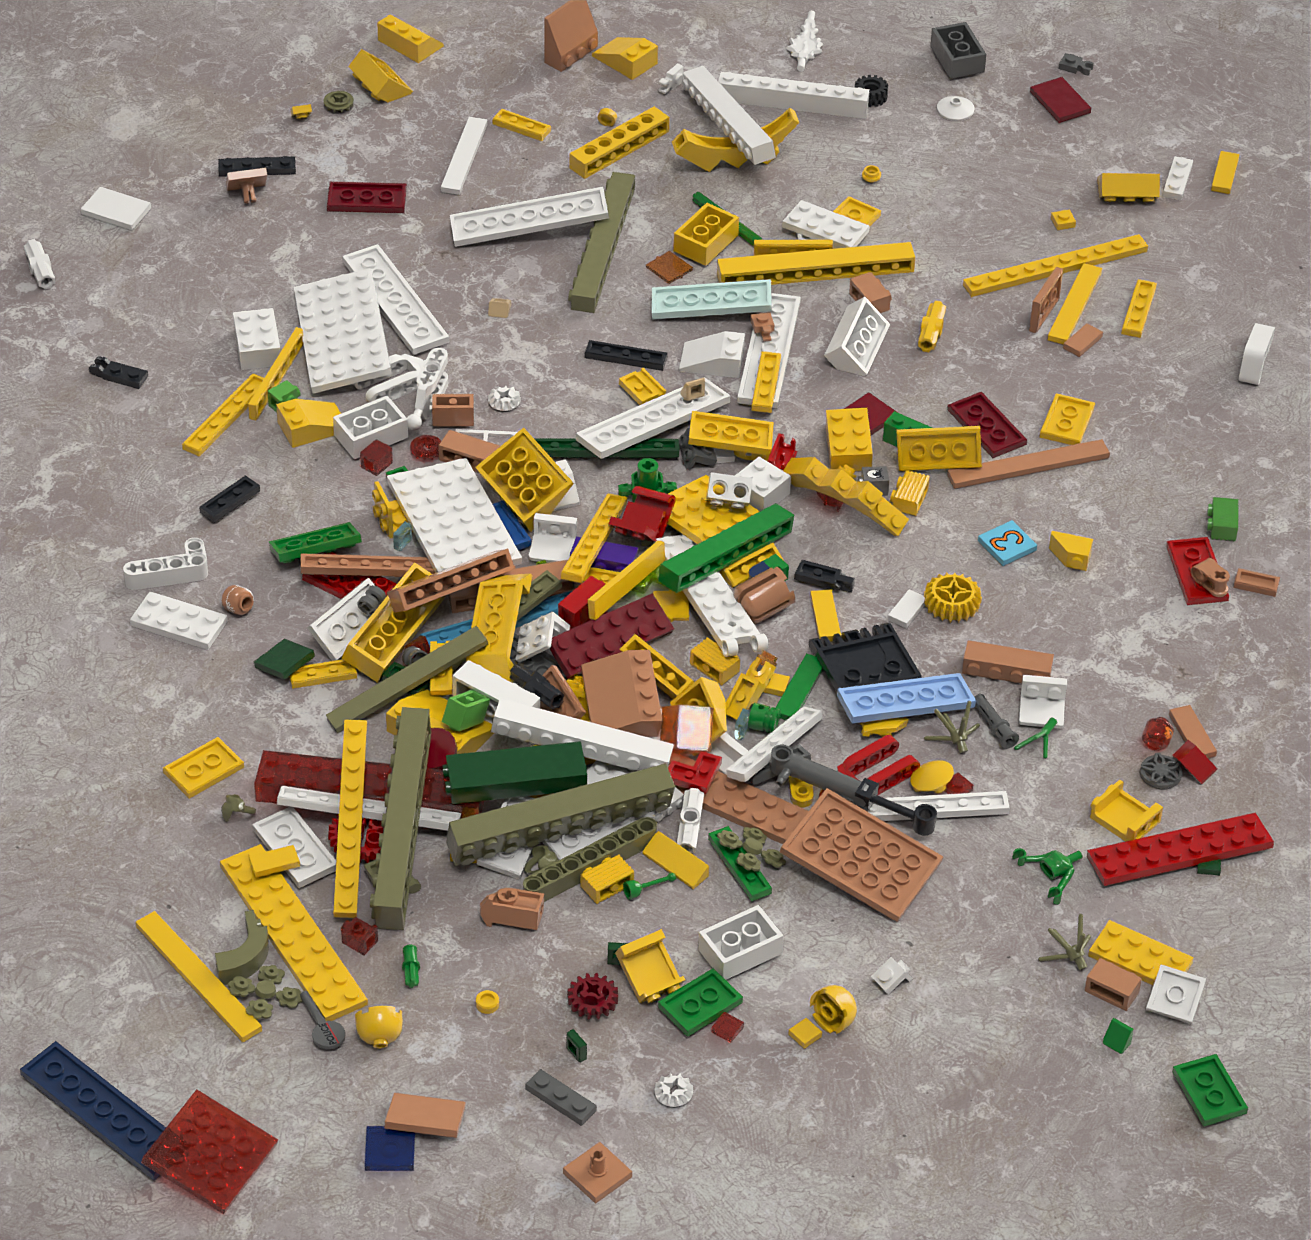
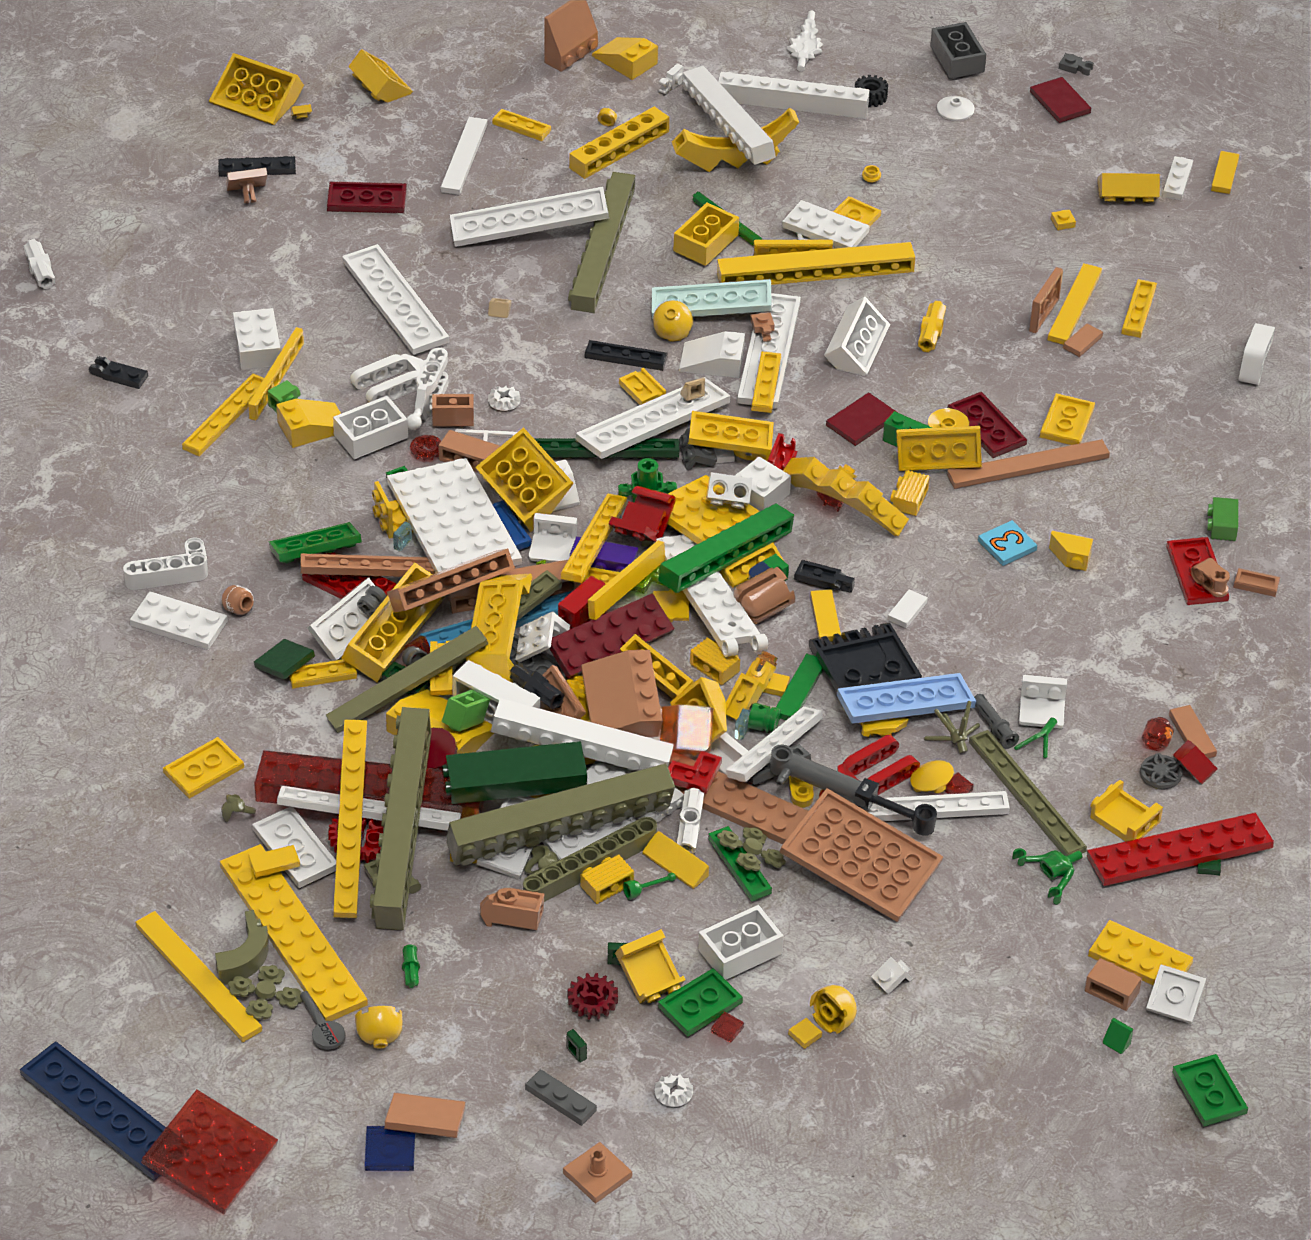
white tile [81,187,151,230] -> none
black plate [199,475,260,523] -> none
white plate [294,268,392,394] -> none
olive gear [324,91,354,113] -> none
clear red brick [341,917,378,956] -> none
clear red brick [360,439,393,476] -> none
yellow slope [377,15,444,63] -> none
yellow tile [476,990,499,1014] -> none
clear orange piece [646,251,693,284] -> none
yellow brick [826,408,873,471] -> none
nougat brick [849,272,892,313] -> none
flat silver brick [858,466,890,496] -> none
yellow gear [924,572,982,623] -> none
nougat brick [962,640,1054,683] -> none
yellow plate [963,234,1148,297] -> none
olive plant [1038,914,1091,971] -> none
none -> yellow slope [209,53,304,125]
none -> yellow cylinder [653,300,693,342]
none -> yellow dish [928,408,969,428]
none -> olive tile [969,730,1087,856]

